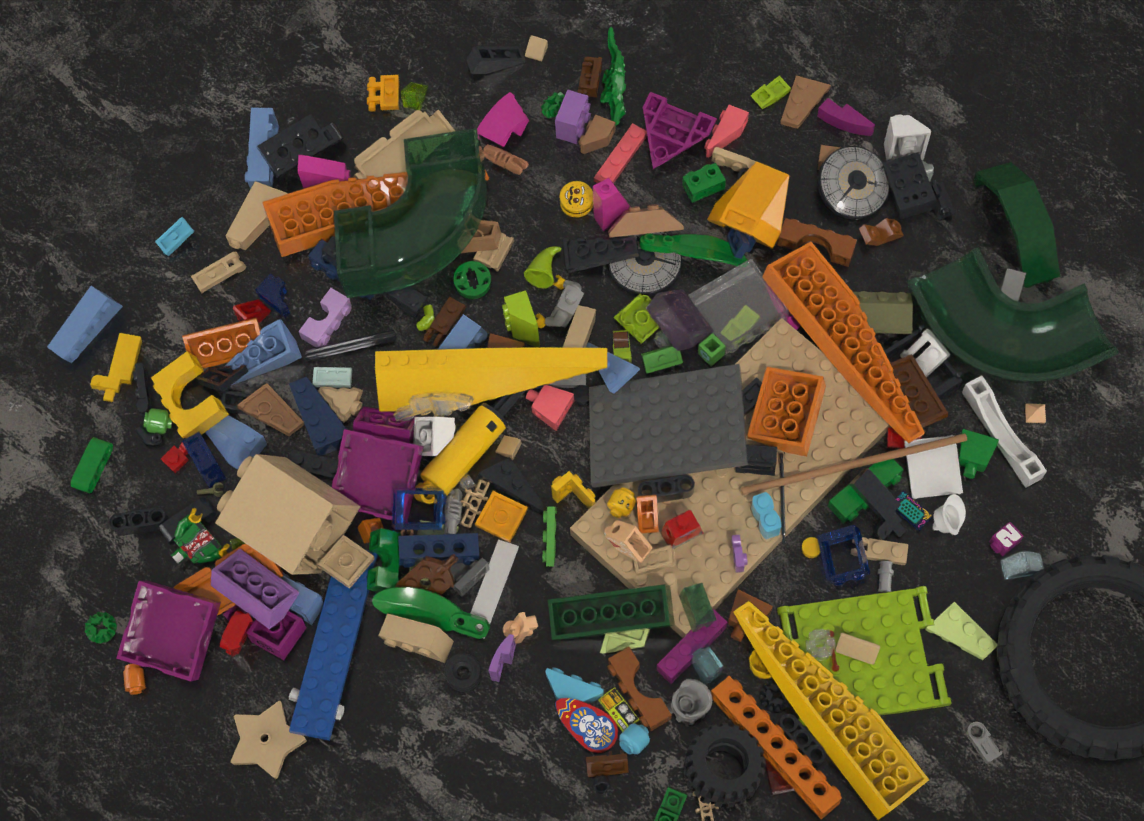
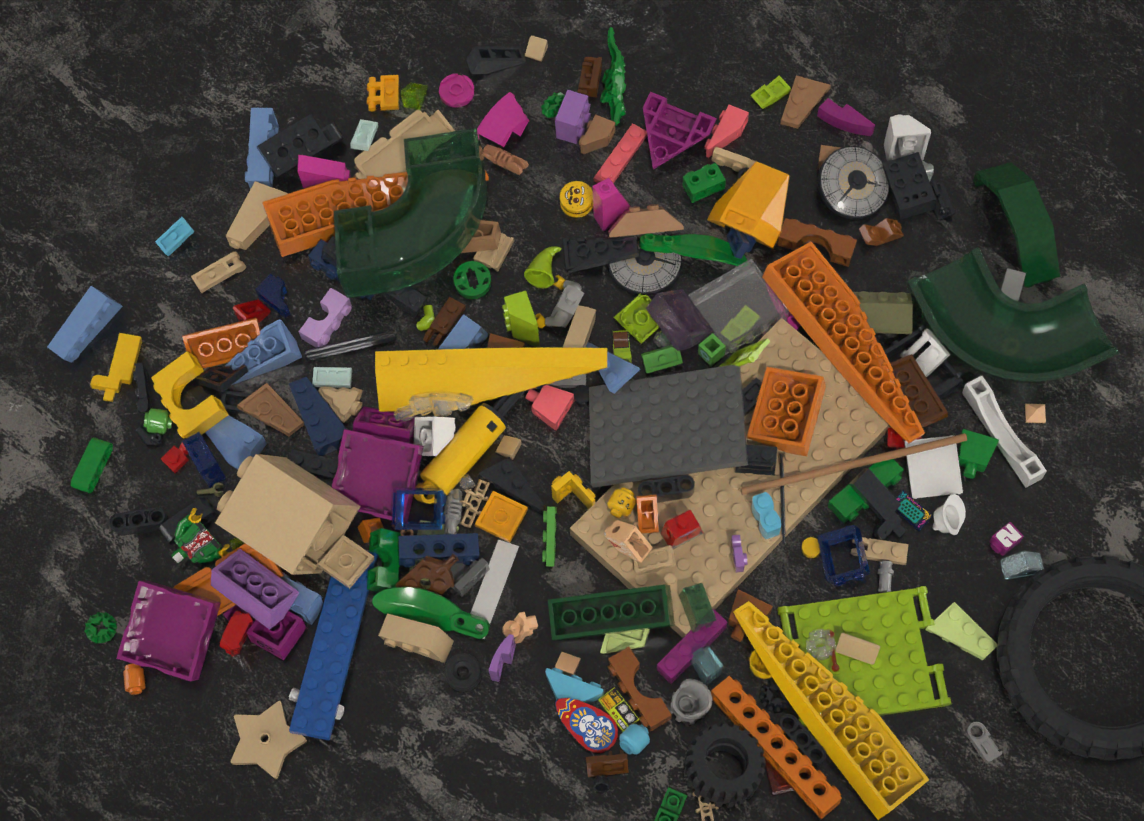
none -> light aqua plate [350,119,378,151]
none -> dark pink tile [439,74,474,107]
none -> light nougat slope [554,652,581,676]
none -> lime window [719,338,770,367]

